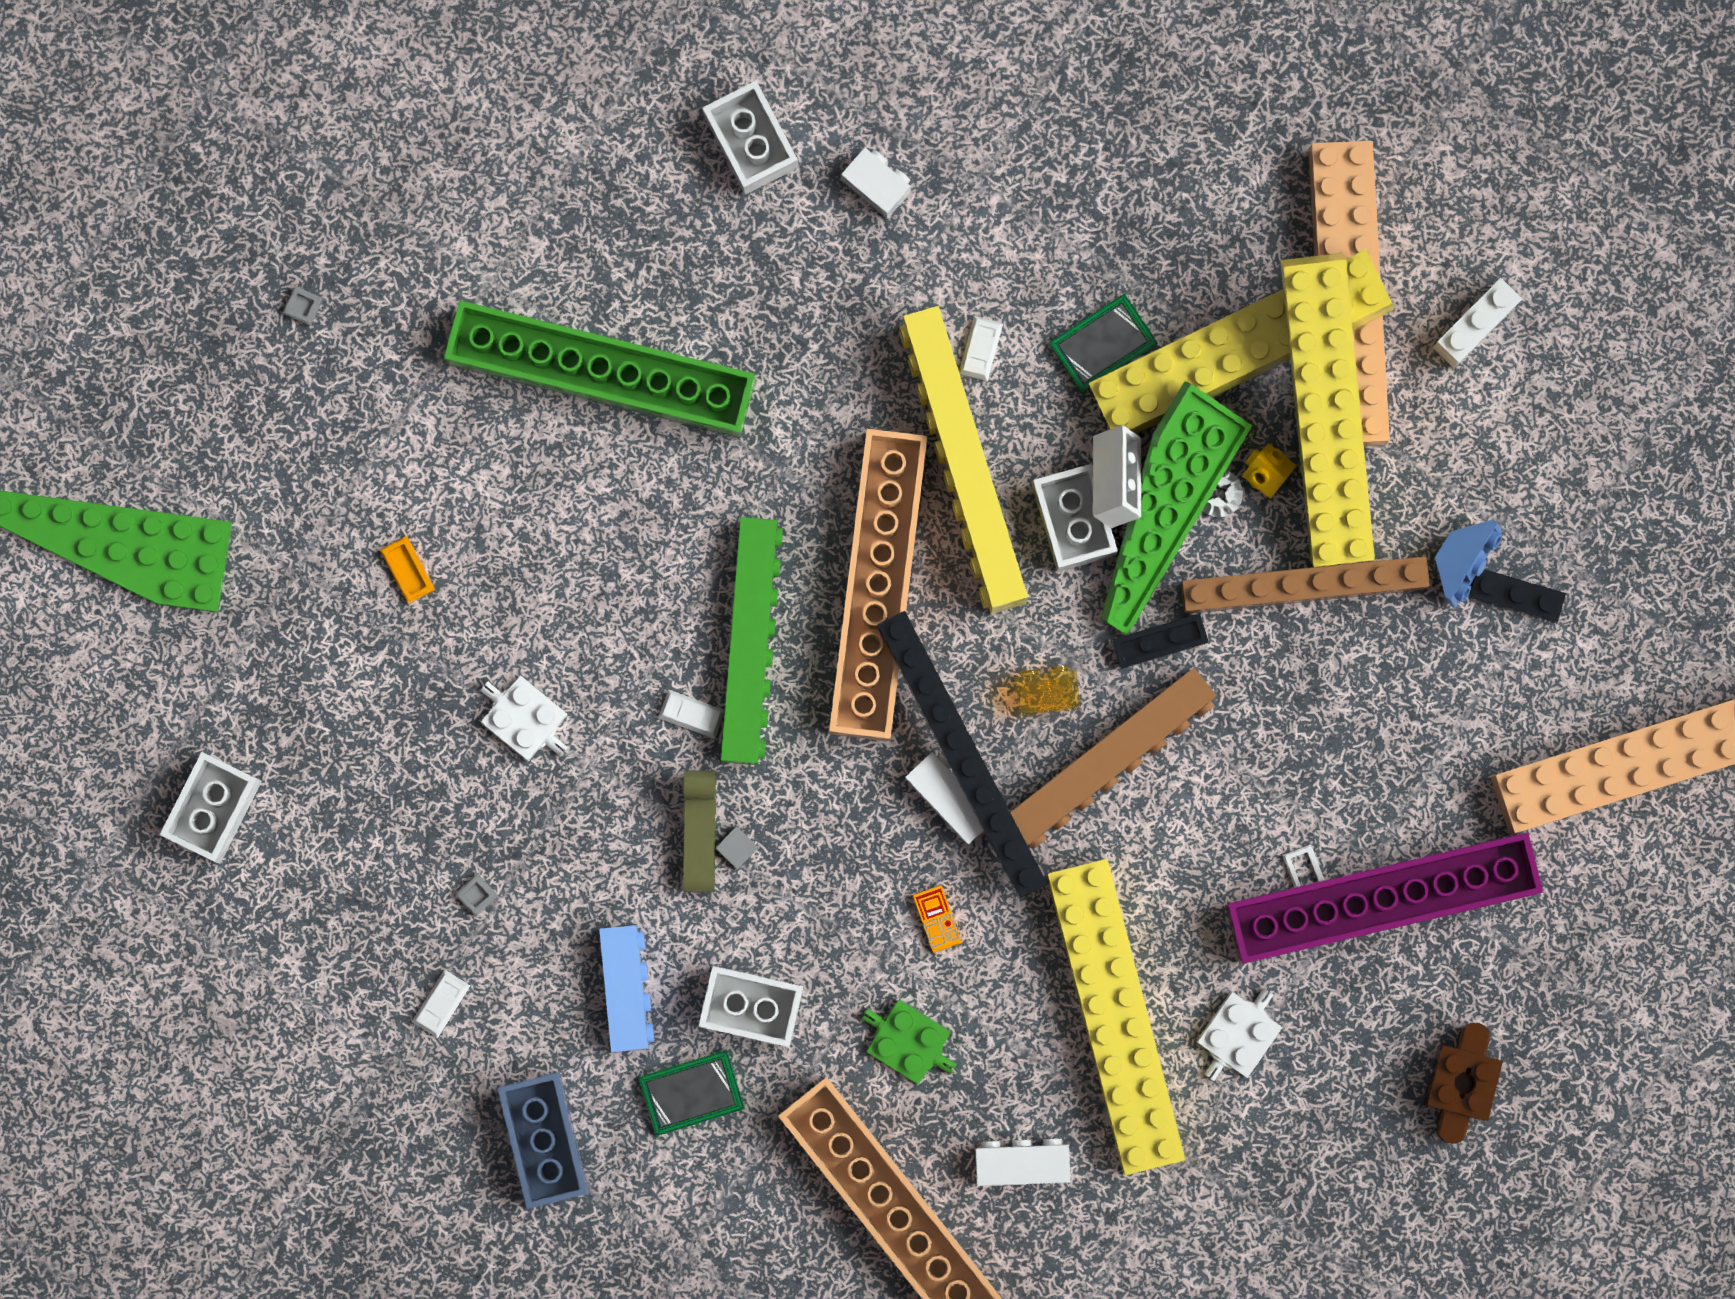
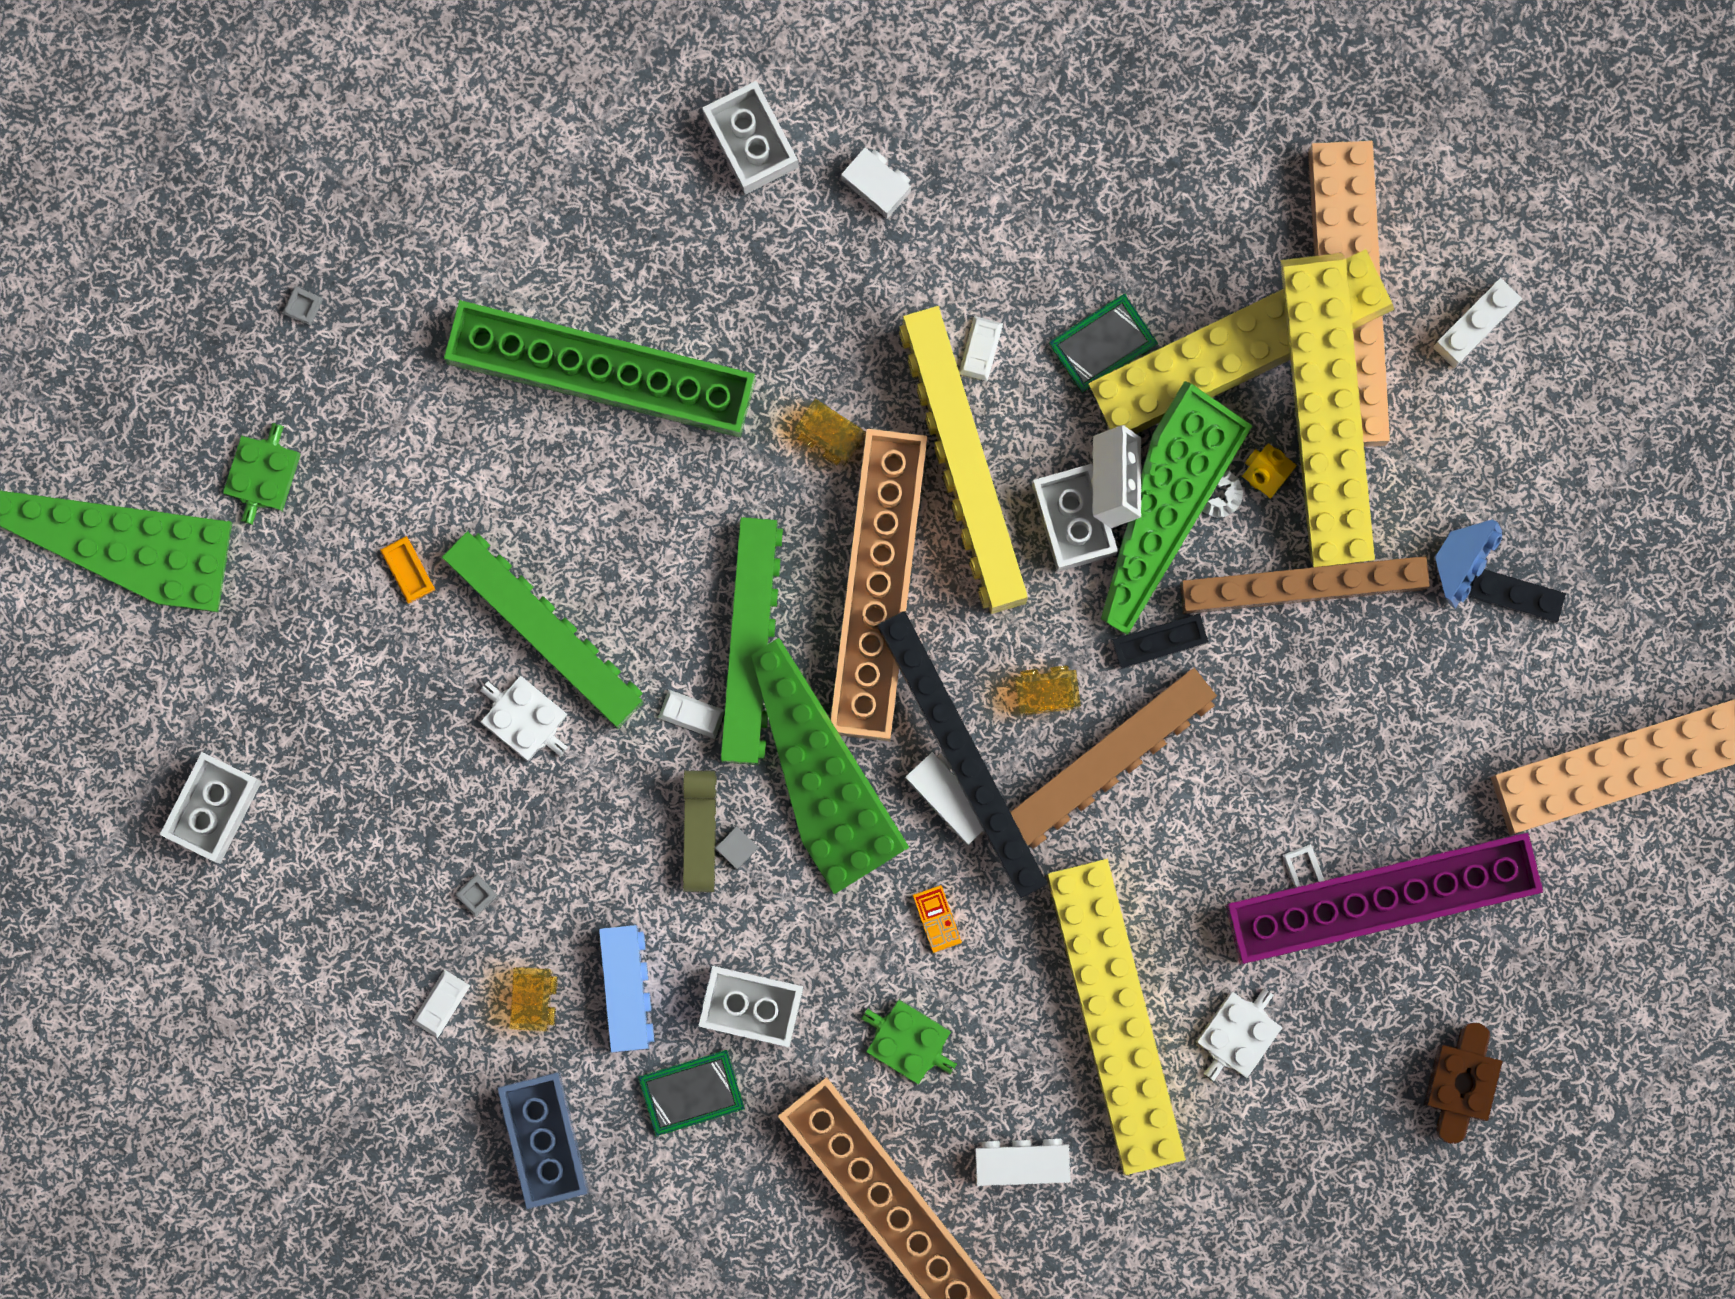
none -> bright green plate [223,423,301,525]
none -> bright green brick [442,531,644,729]
none -> clear yellow brick [510,967,558,1032]
none -> bright green wing [751,638,910,894]
none -> clear yellow brick [795,398,866,466]

